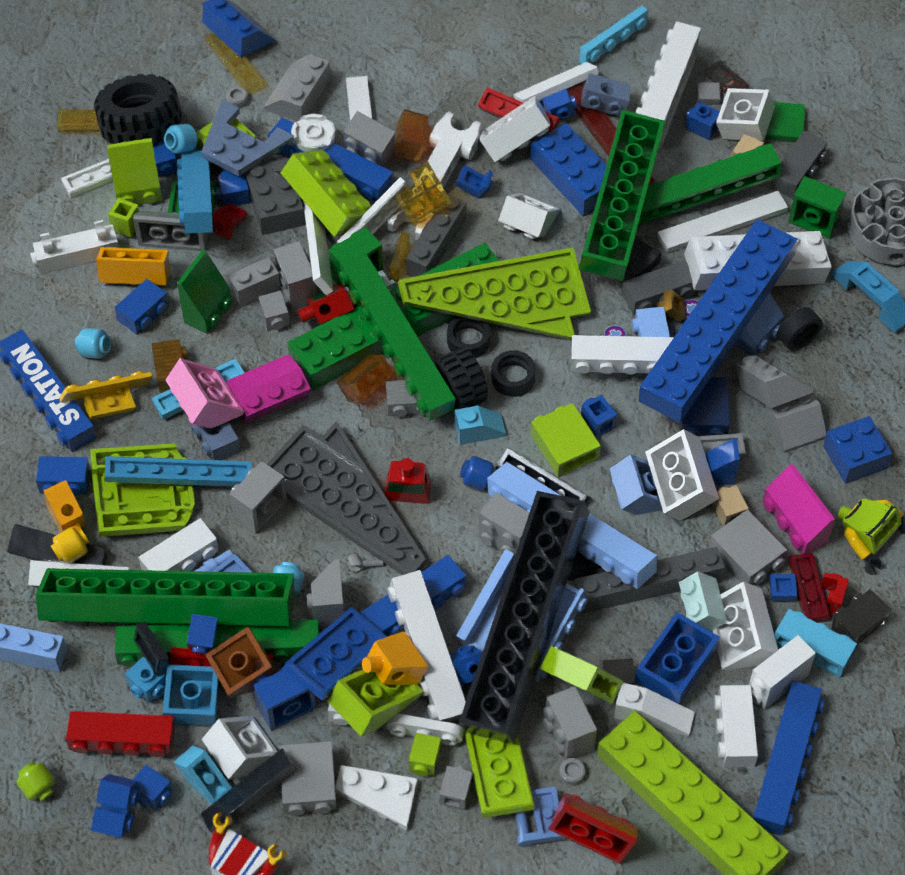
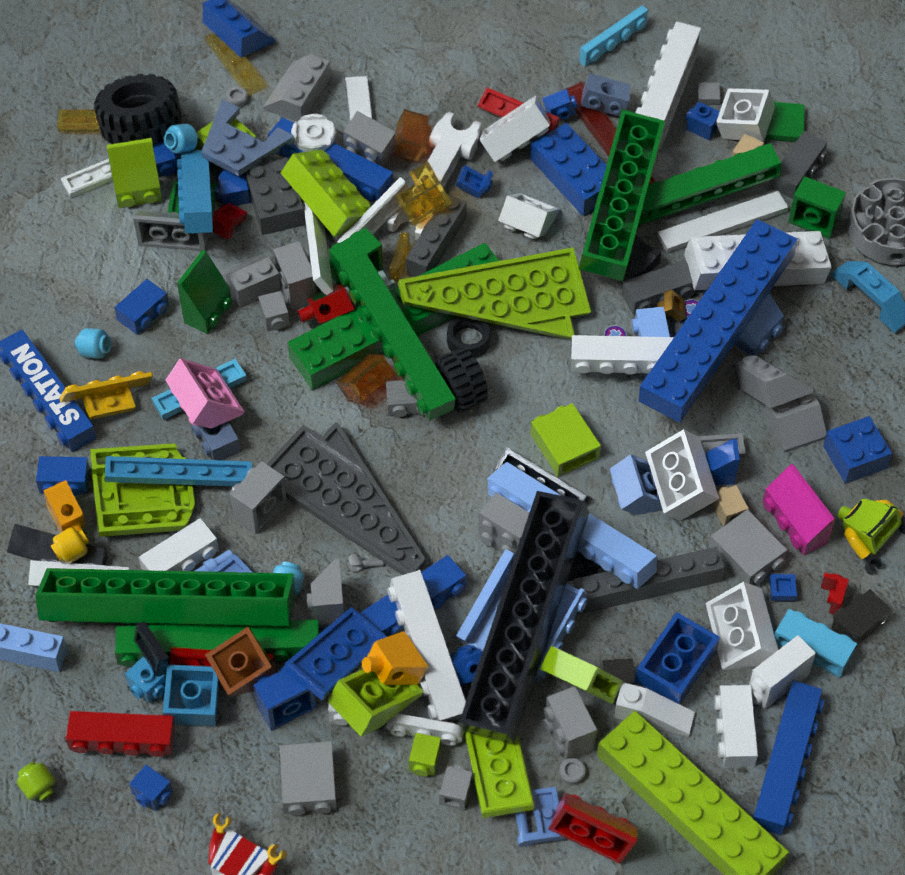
white brick [30,220,119,274] -> none
blue piece [91,774,140,838] -> none
light orange brick [96,247,171,286] -> none
lime brick [108,198,139,237] -> none
pearl gold brick [151,339,188,393] -> none
medium azure slope [173,746,232,805] -> none
blue brick [187,614,219,655] -> none
black slope [201,748,298,833] -> none
white slope [202,716,278,779] -> none
dark pink slope [225,354,311,424] -> none
white wing [335,765,417,831] -> none
red torso [384,458,431,504] -> none
medium azure slope [455,406,506,445] -> none
blue head [459,456,495,491] -> none
black tyre [491,350,536,396] -> none
white tile [514,62,599,103] -> none
blue brick [581,394,617,438] -> none
dark blue brick [679,377,730,436] -> none
light aqua brick [679,571,727,631] -> none
clear smoke tile [704,60,749,94] -> none
black tyre [777,307,823,351] -> none
dark red tile [788,553,830,623] -> none

